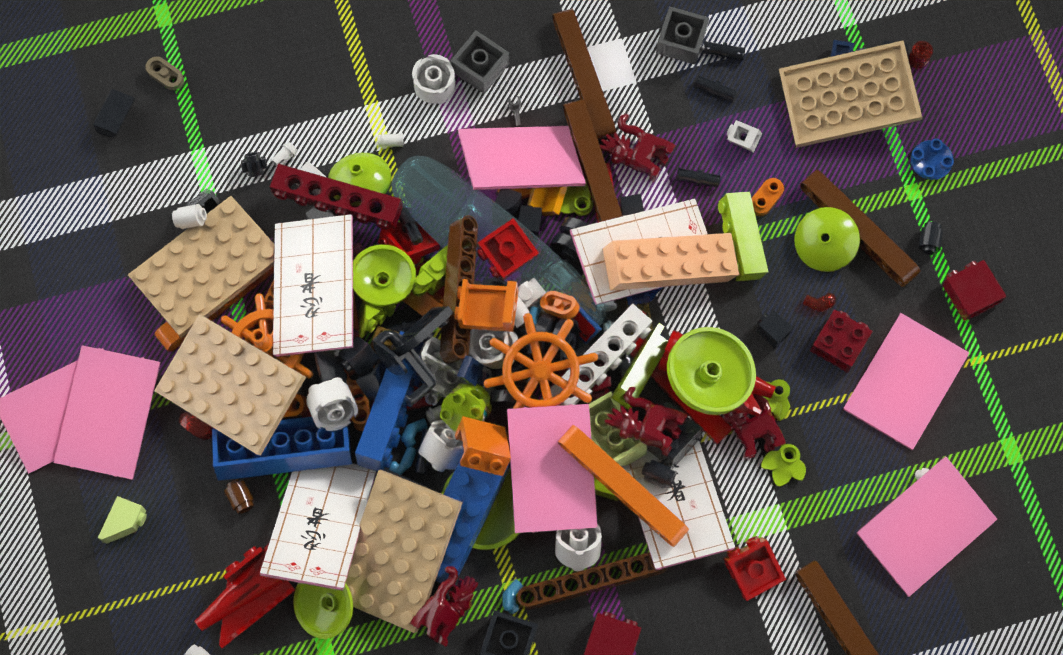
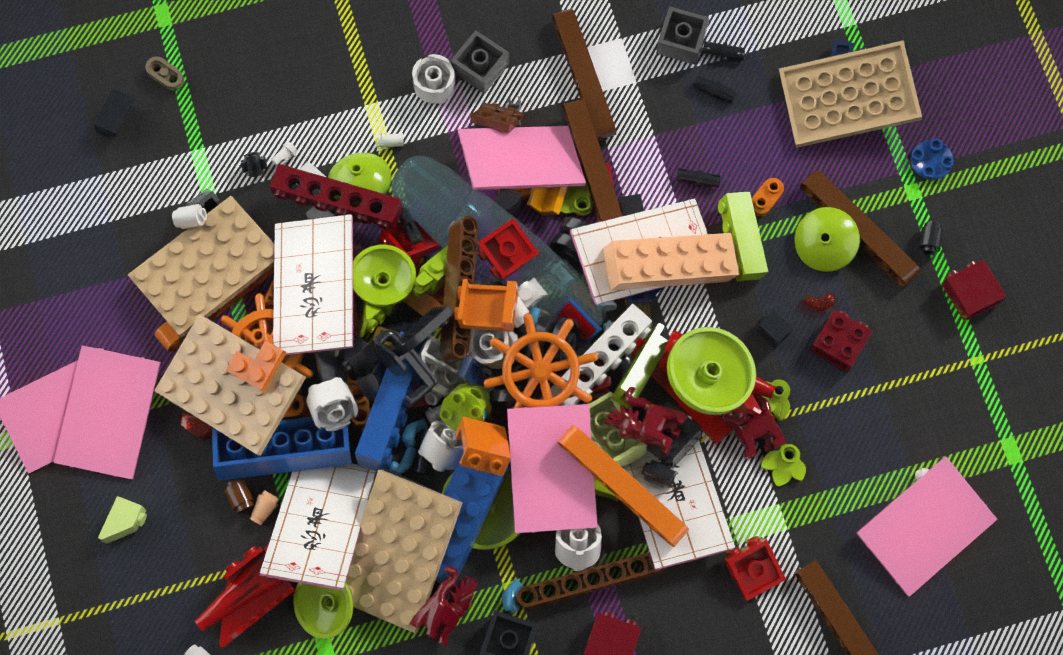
black brick [518,205,542,241] -> none
orange plate [540,291,580,319] -> none
dark red animal [600,114,676,183] -> none
white brick [727,120,762,153] -> none
bright pink piece [843,313,969,450] -> none
clear red wheel [908,41,933,69] -> none
none -> orange plate [226,341,286,392]
none -> light nougat cone [250,490,279,525]
none -> reddish brown plate [470,103,524,133]

